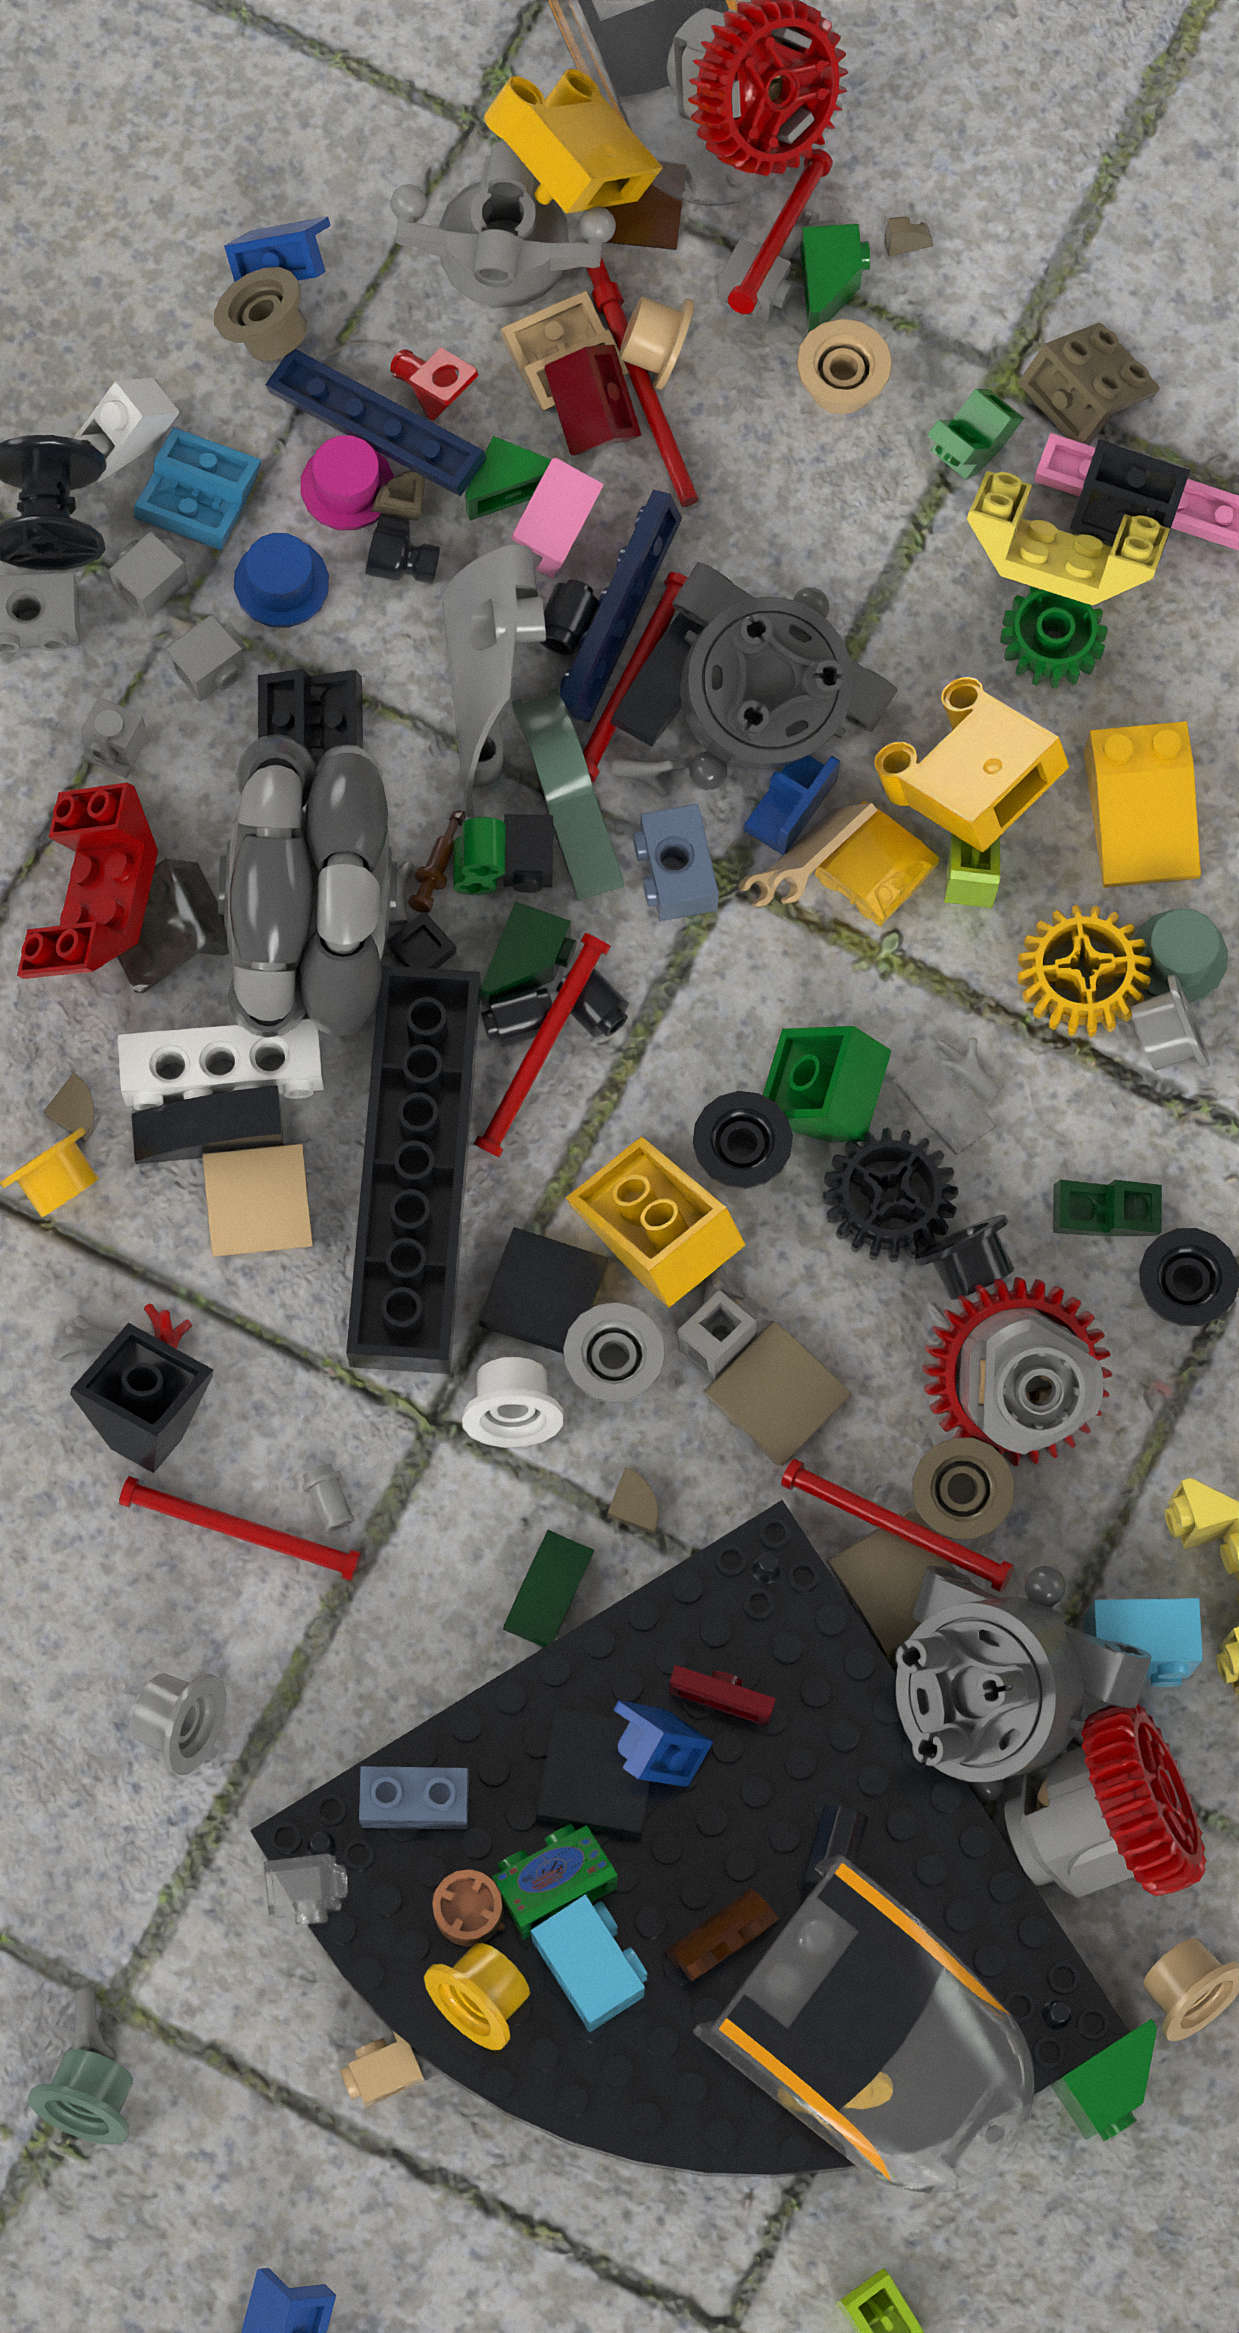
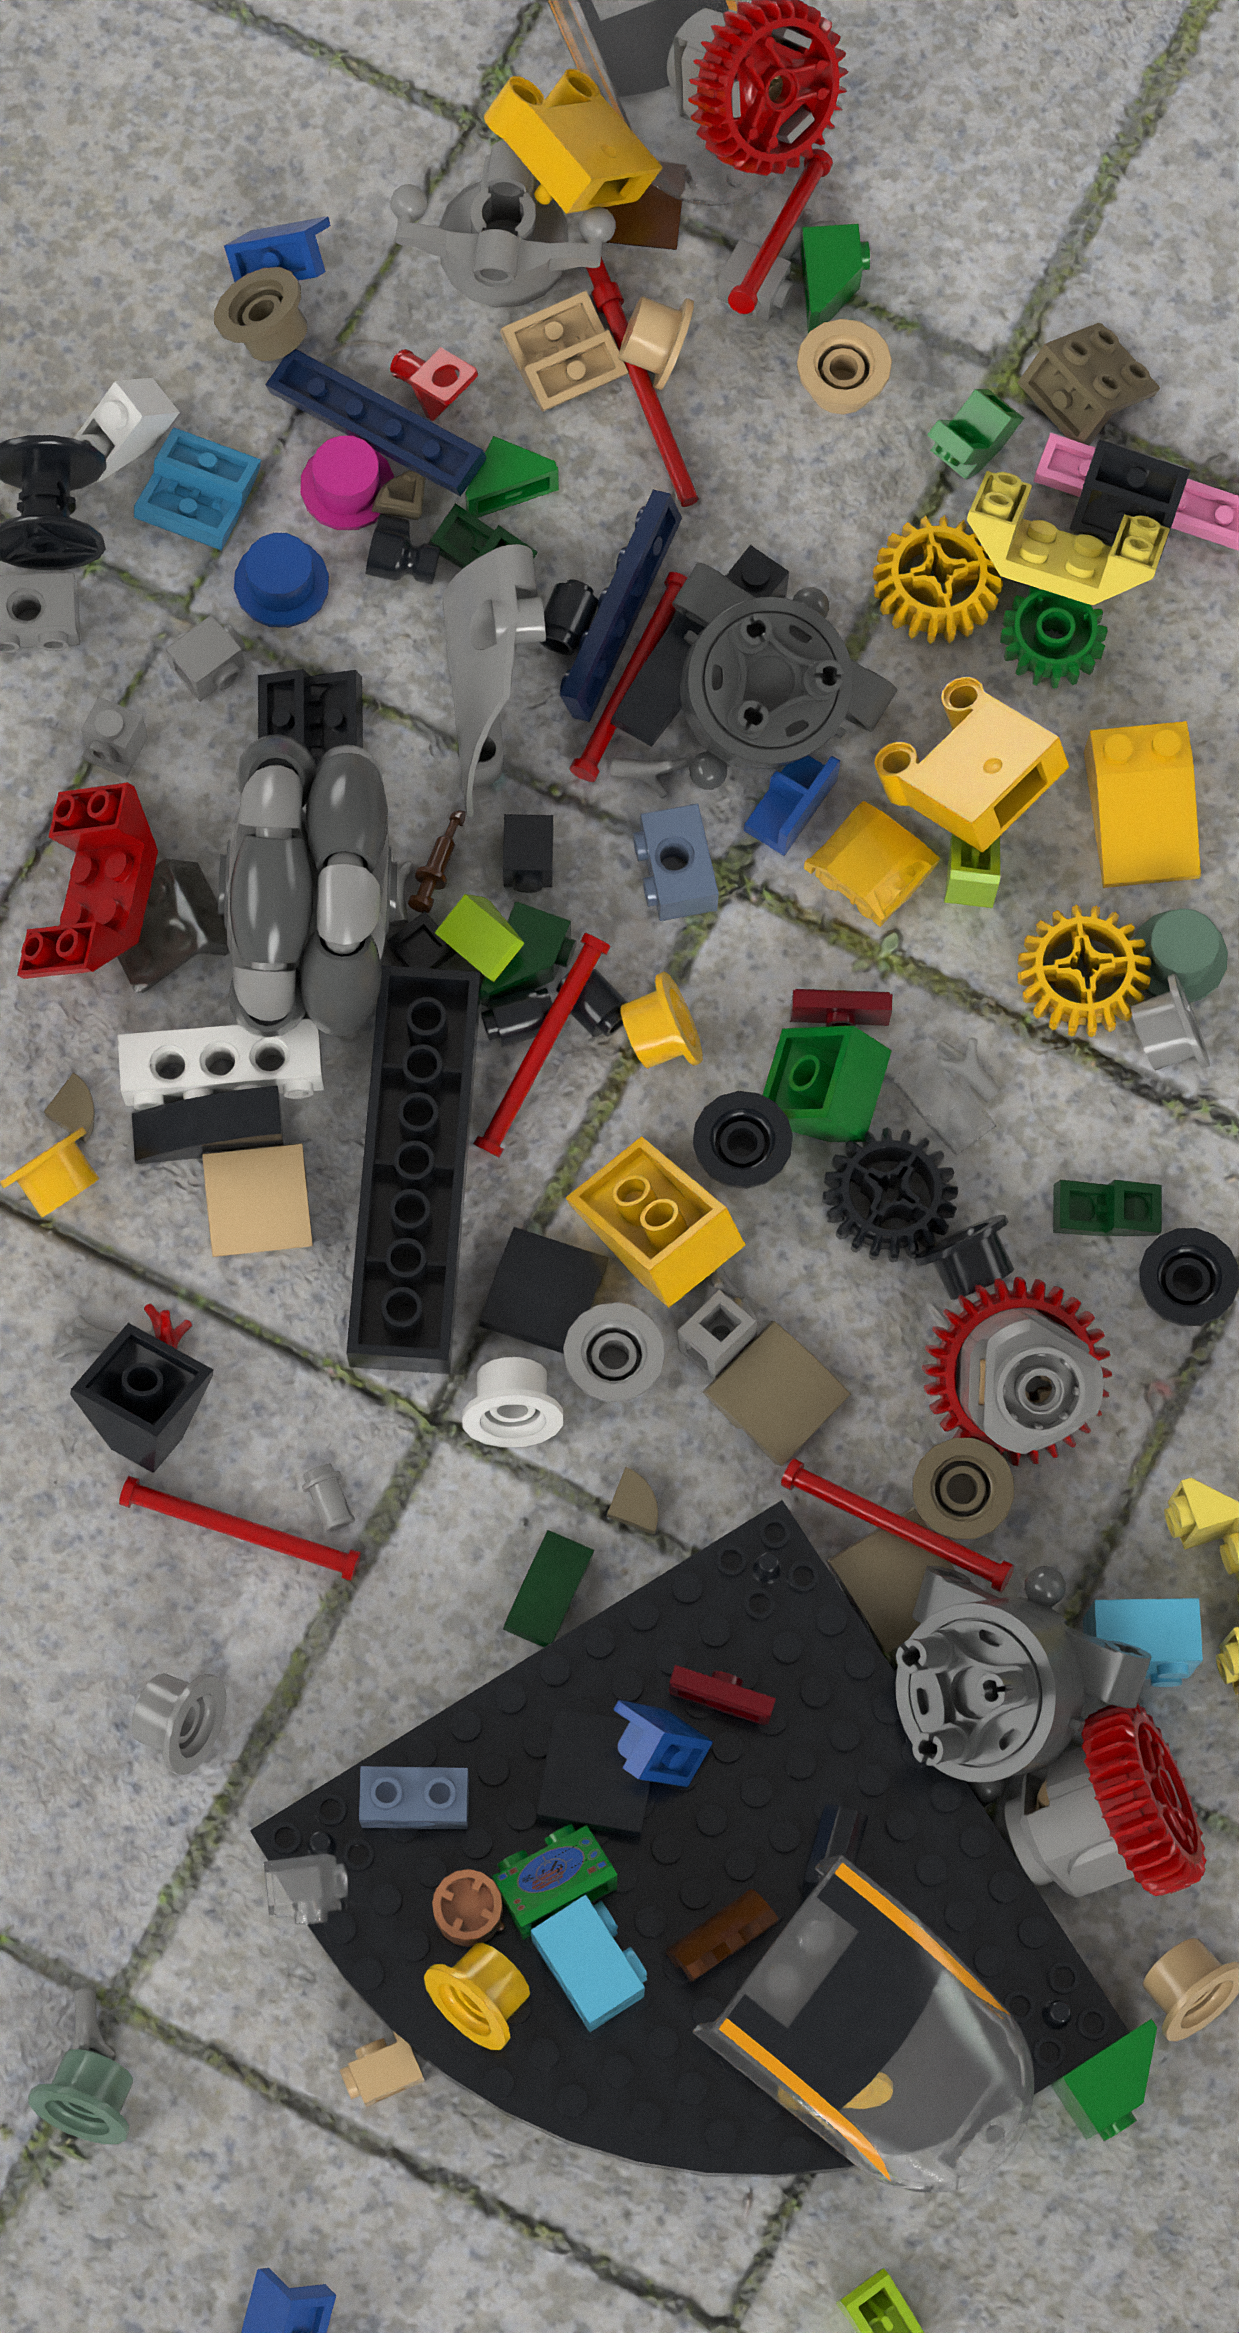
light grey brick [109,531,188,620] -> none
green axle [453,817,506,895] -> none
bright pink panel [511,458,604,579] -> none
sand green piece [511,687,624,901] -> none
dark red panel [544,344,642,456] -> none
tan flag [738,803,877,907] -> none
dark tan tile [884,217,933,257] -> none
none -> dark green slope [428,503,538,569]
none -> lime slope [435,894,524,982]
none -> yellow piece [621,971,703,1069]
none -> black brick [725,545,789,598]
none -> dark red plate [790,989,893,1027]
none -> yellow gear [872,515,1003,644]

